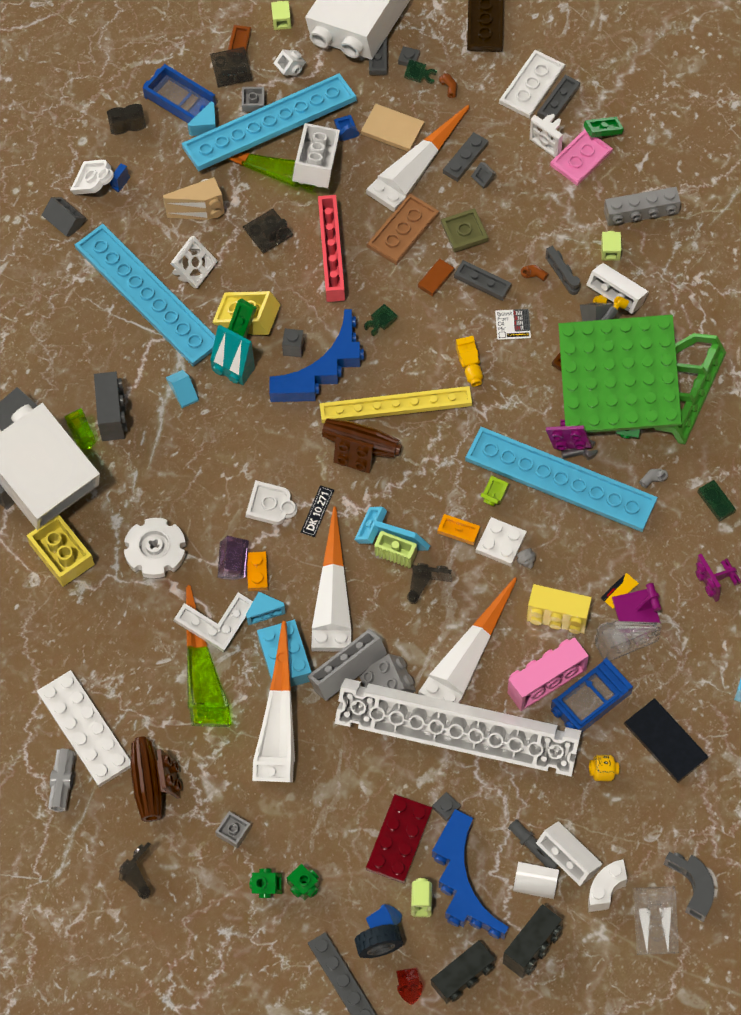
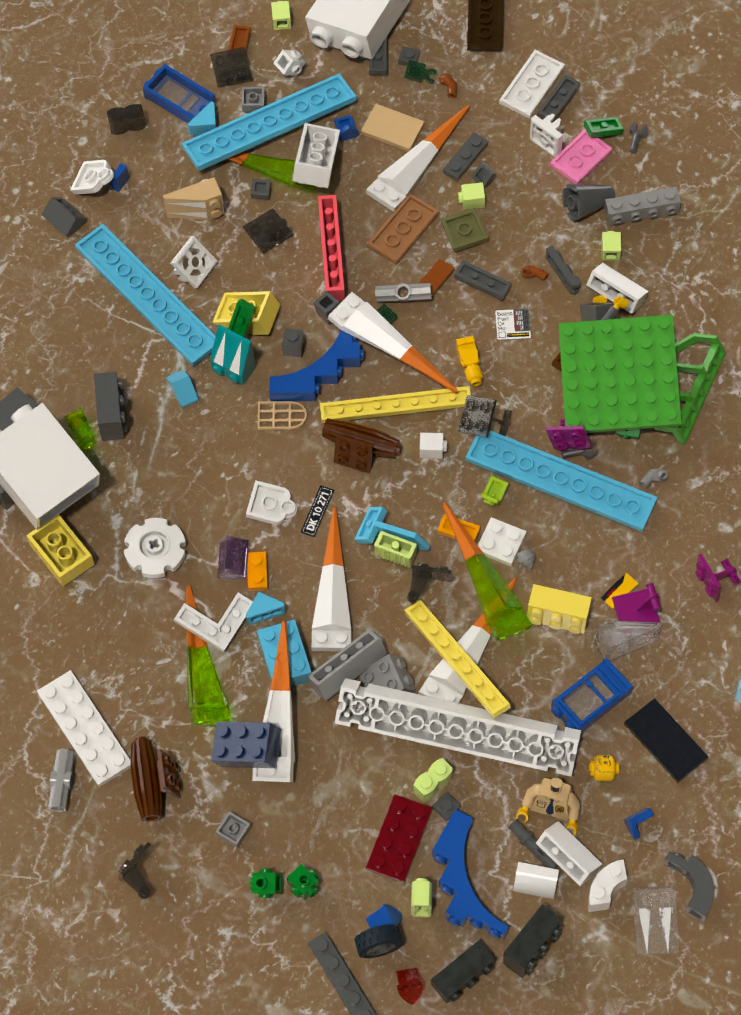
bright pink brick [507,637,589,711] -> none
clear green plate [697,480,736,522] -> none
none -> dark blue brick [211,722,281,768]
none -> dark grey plate [250,179,271,199]
none -> tan window [257,401,307,430]
none -> dark grey brick [314,291,340,324]
none -> white plate [328,292,458,393]
none -> light grey piece [375,283,432,303]
none -> light yellow plate [404,600,511,718]
none -> yellowish green brick [414,758,453,803]
none -> white brick [420,433,447,459]
none -> clear neon green plate [443,502,532,641]
none -> yellowish green brick [458,182,485,210]
none -> clear smoke plate [458,395,512,437]
none -> tan torso [516,778,580,836]
none -> dark grey cone [562,184,615,221]
none -> blue tile [623,808,654,840]
none -> flat silver bar [629,122,648,154]

